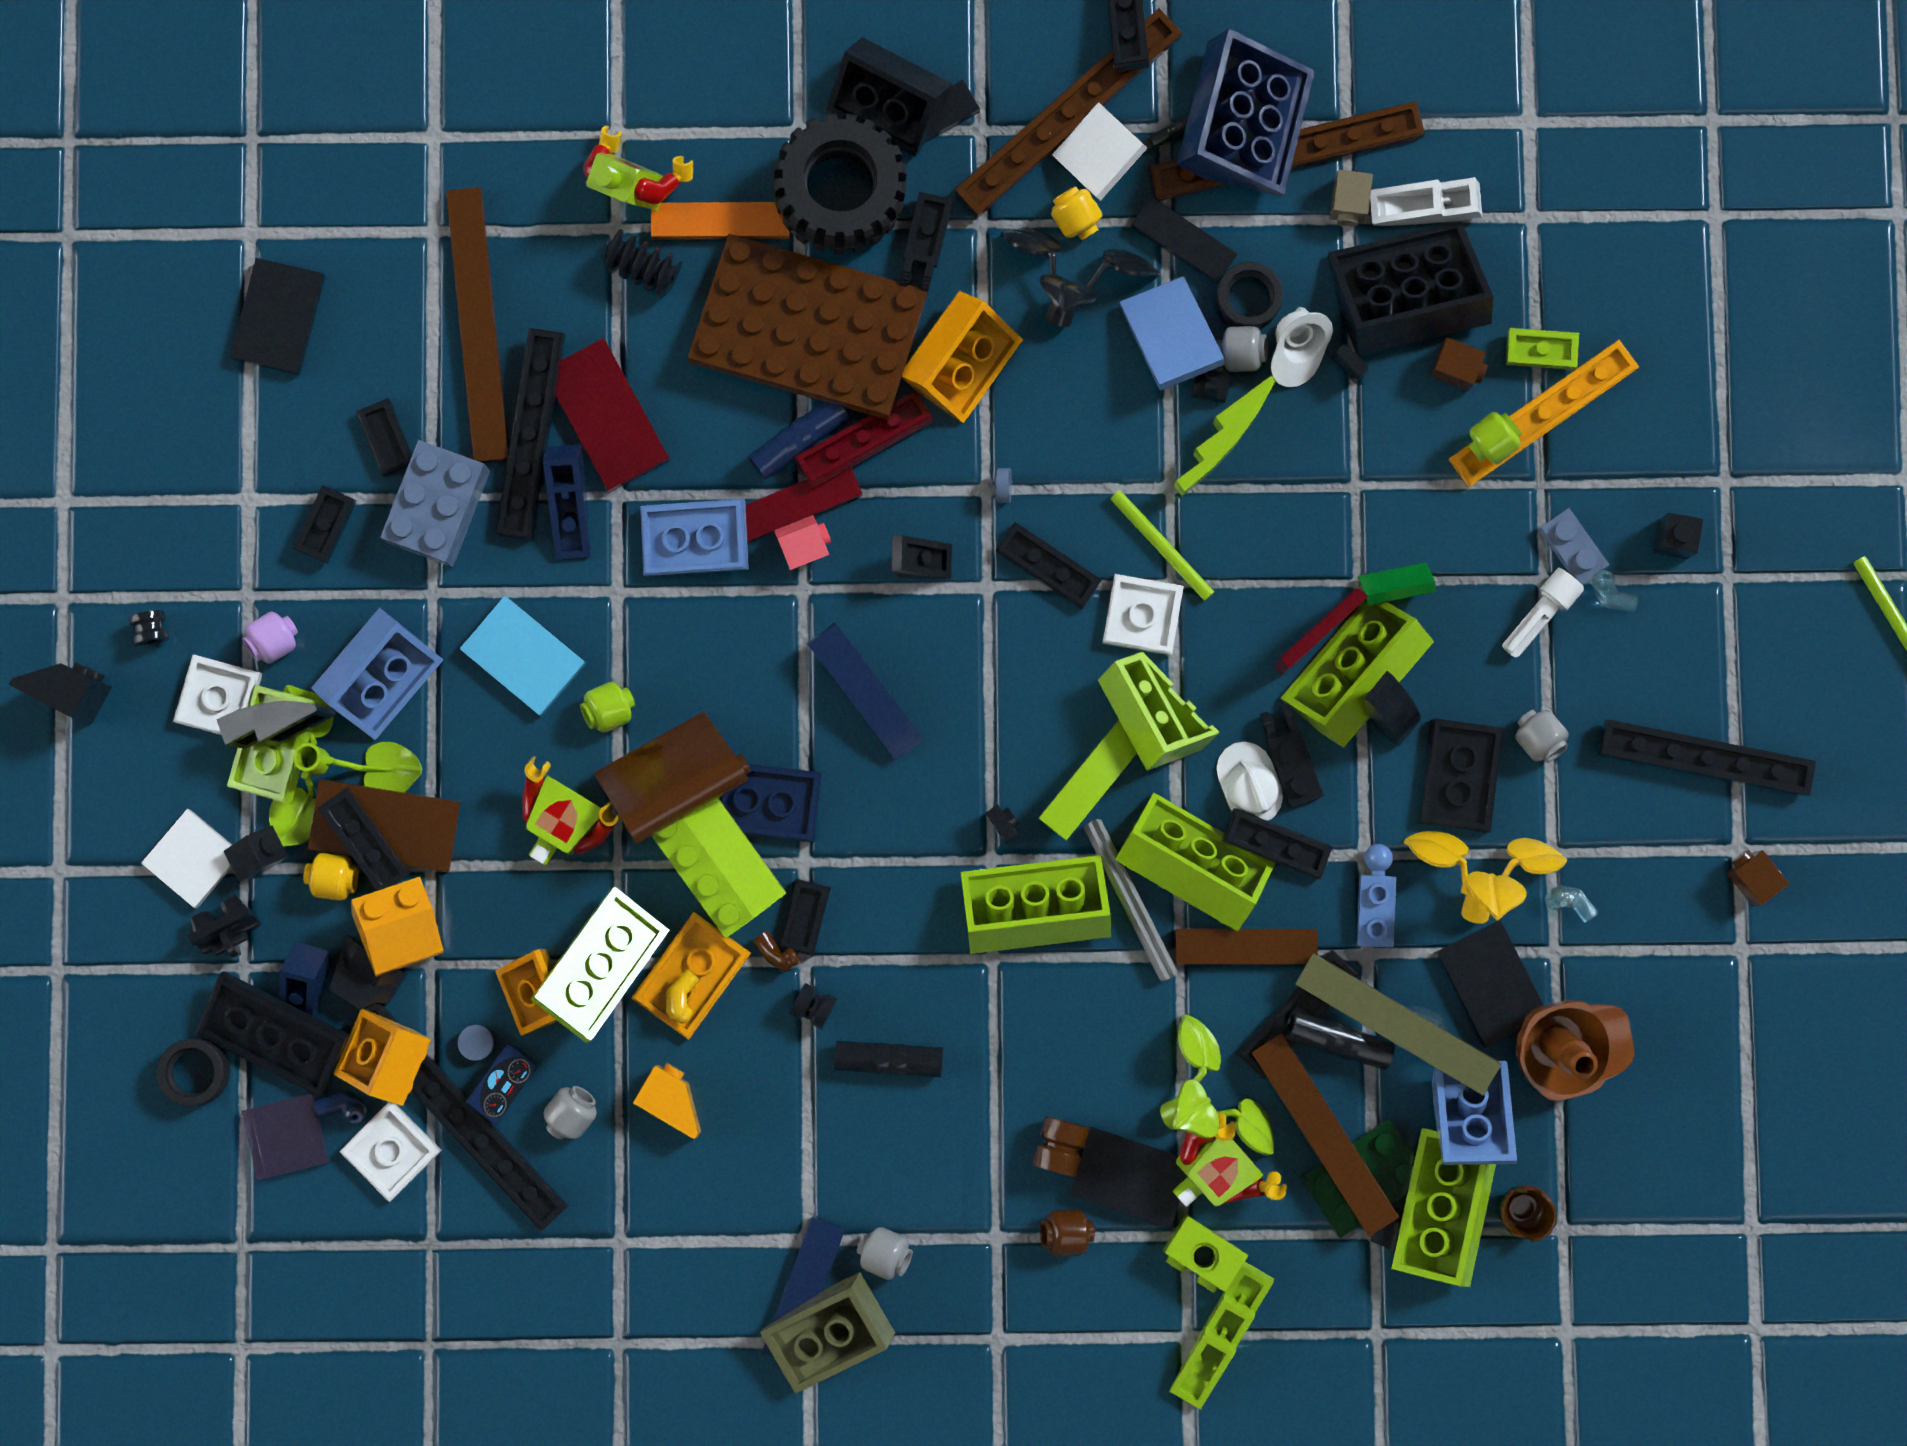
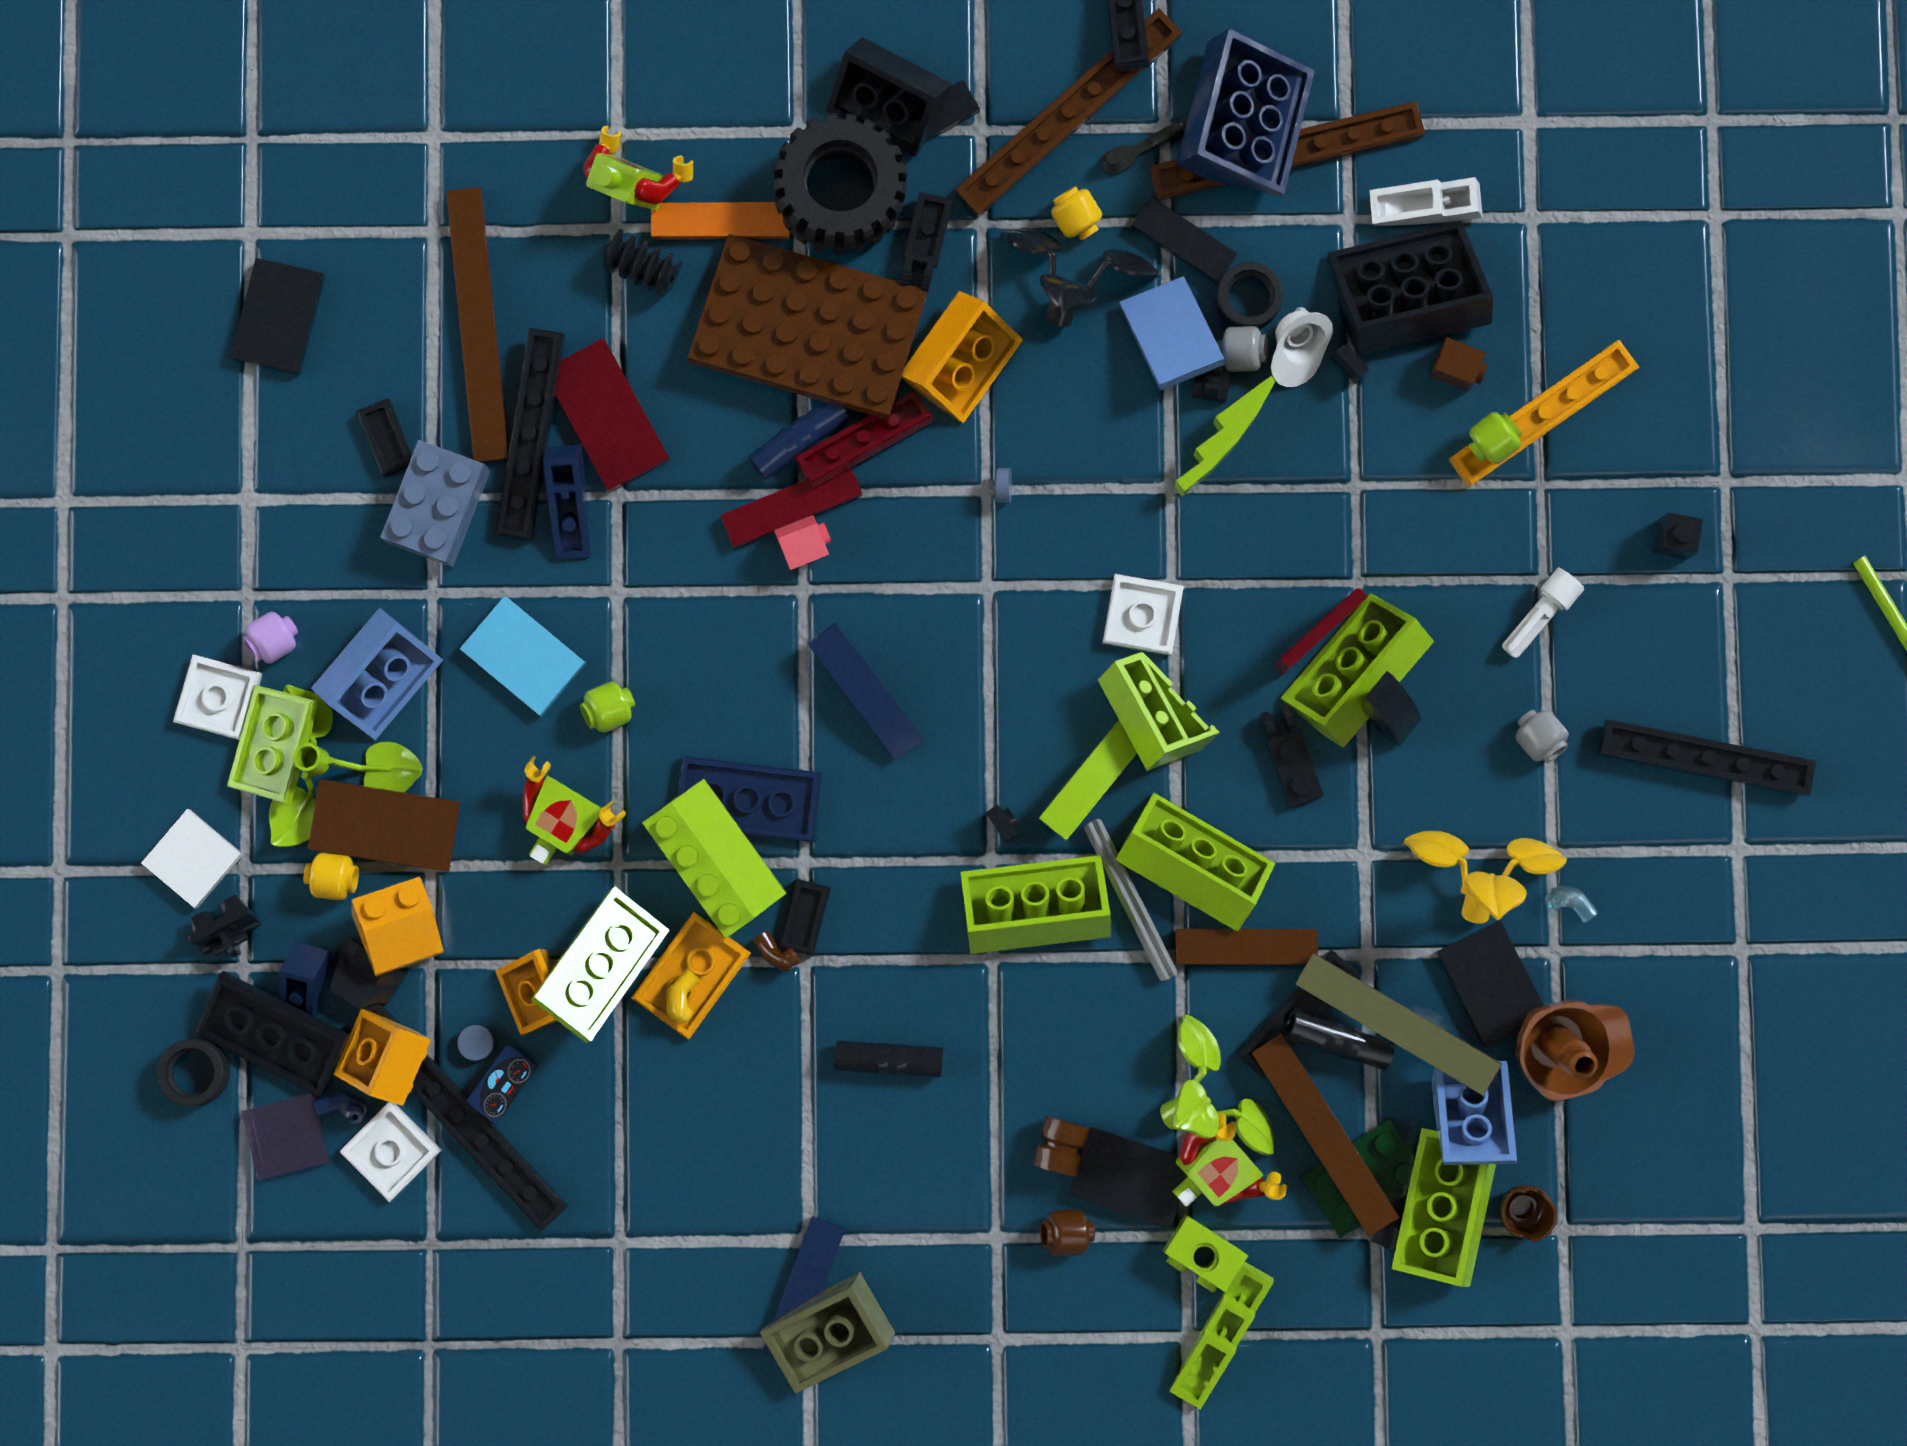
black slope [9,662,112,724] -> none
black wheel [129,610,169,646] -> none
slope [216,701,335,749] -> none
black brick [223,826,288,882] -> none
black plate [293,485,357,564] -> none
black plate [318,787,411,891] -> none
light grey head [543,1086,597,1140] -> none
reddish brown door [593,711,751,844] -> none
light orange slope [633,1063,701,1139] -> none
medium blue tile [640,499,749,576] -> none
black wheel [790,983,837,1030] -> none
light grey head [857,1227,913,1280] -> none
black slope [892,535,952,579] -> none
black tile [995,522,1102,610] -> none
white tile [1052,102,1147,201] -> none
lime bar [1110,490,1215,601] -> none
white piece [1216,742,1283,821] -> none
black tile [1221,808,1333,880] -> none
dark tan brick [1329,169,1373,227] -> none
medium blue plate [1356,844,1397,948] -> none
green tile [1358,562,1436,605] -> none
black tile [1419,718,1503,833] -> none
lime plate [1505,328,1579,370] -> none
sand blue plate [1538,508,1609,584] -> none
clear light blue arm [1591,570,1638,612] -> none
reddish brown brick [1726,850,1789,907] -> none

